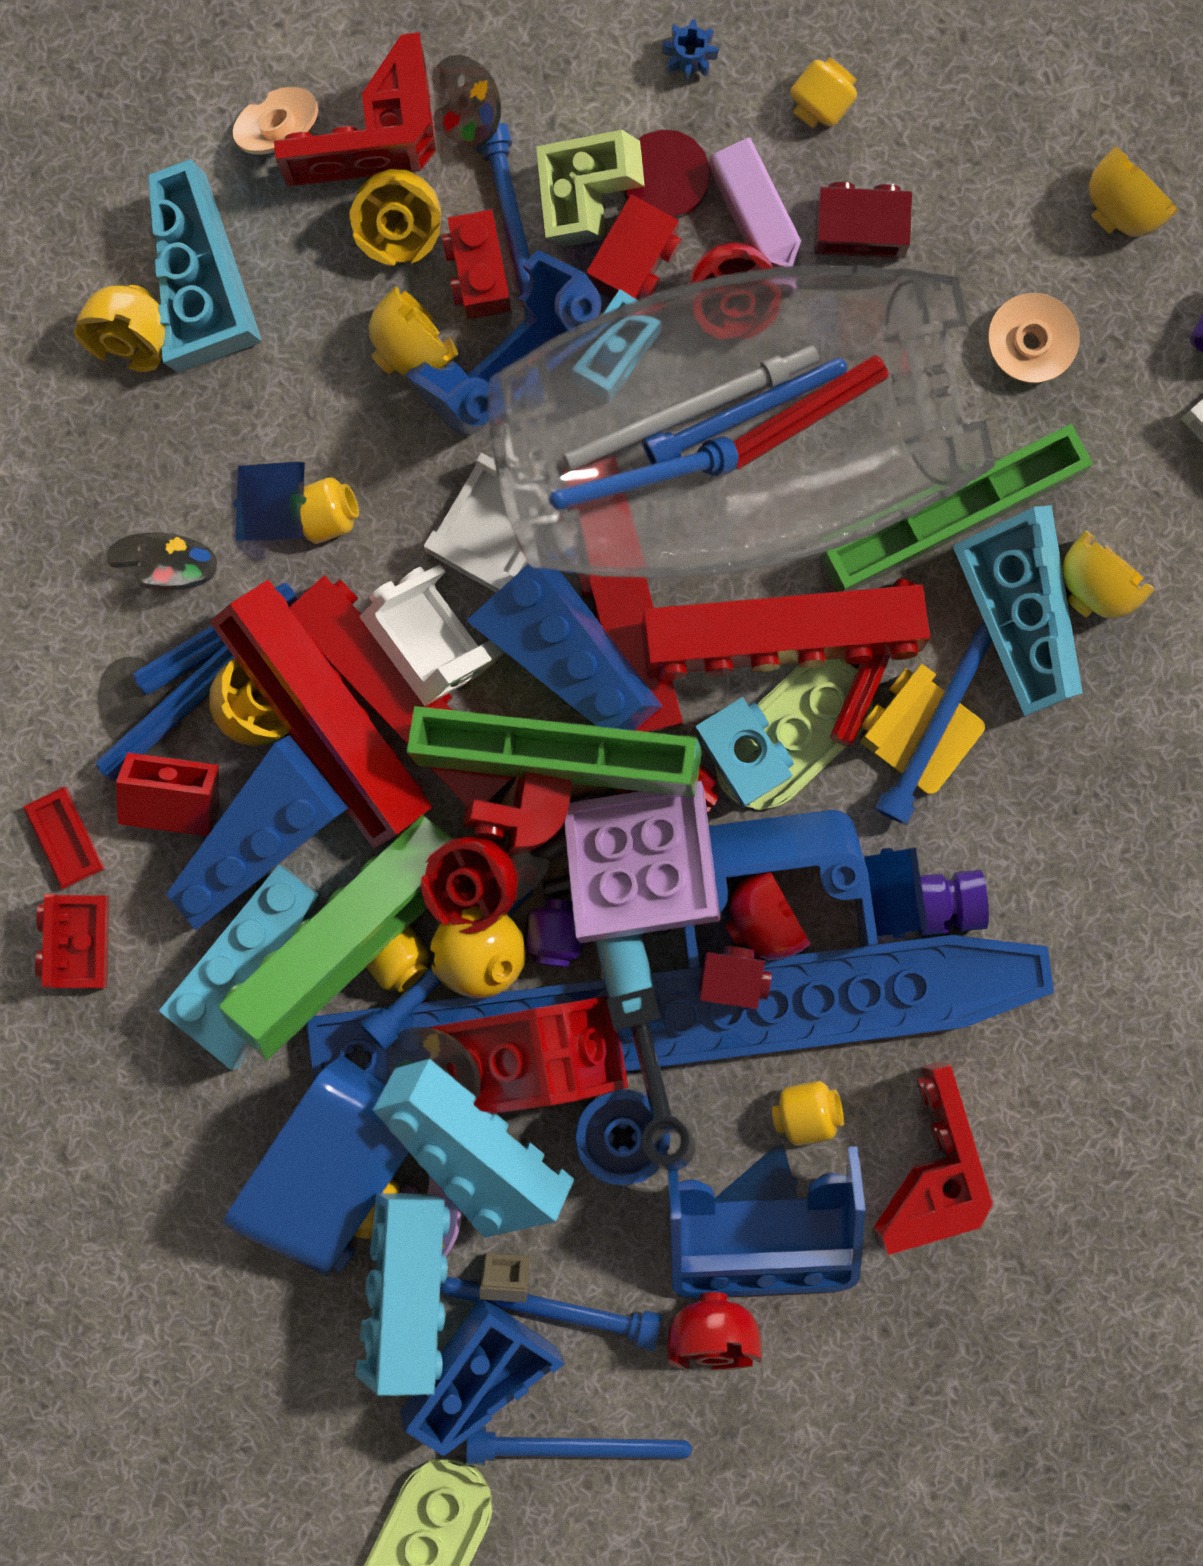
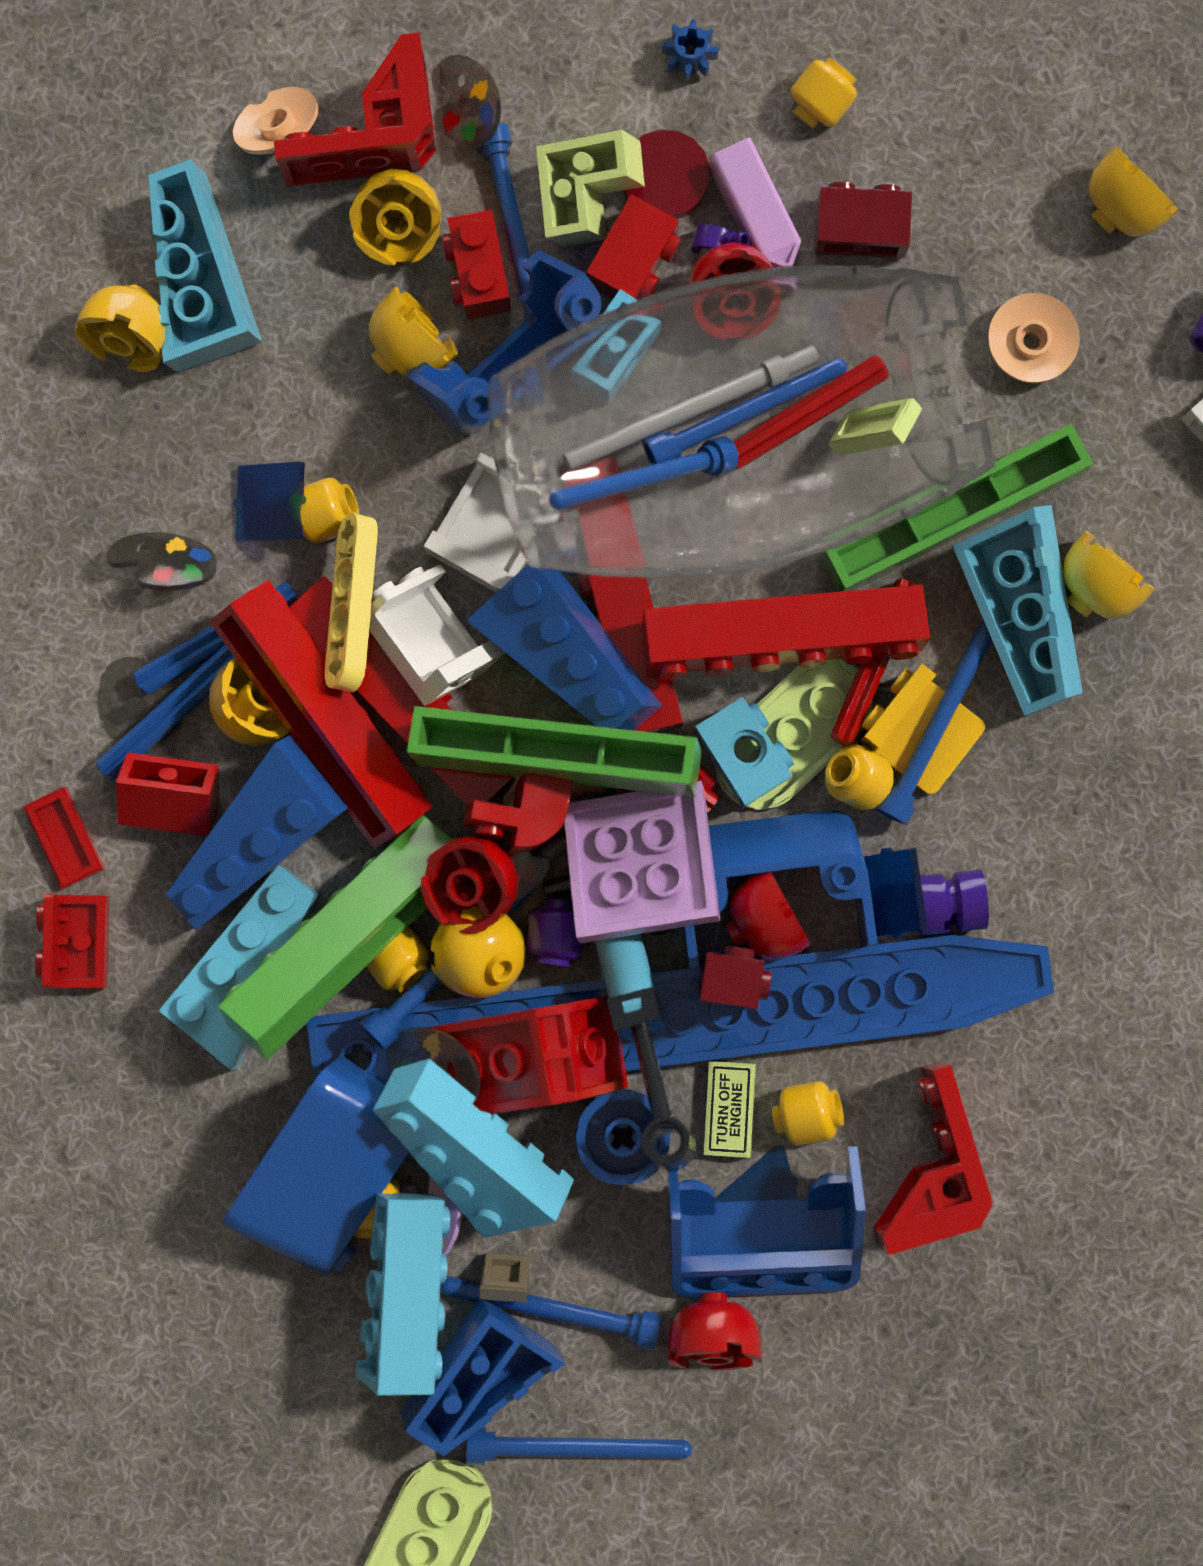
none -> light yellow beam [325,512,378,692]
none -> dark purple piece [691,224,749,253]
none -> yellowish green tile [704,1061,756,1158]
none -> yellow head [825,744,894,811]
none -> yellowish green tile [829,398,922,456]

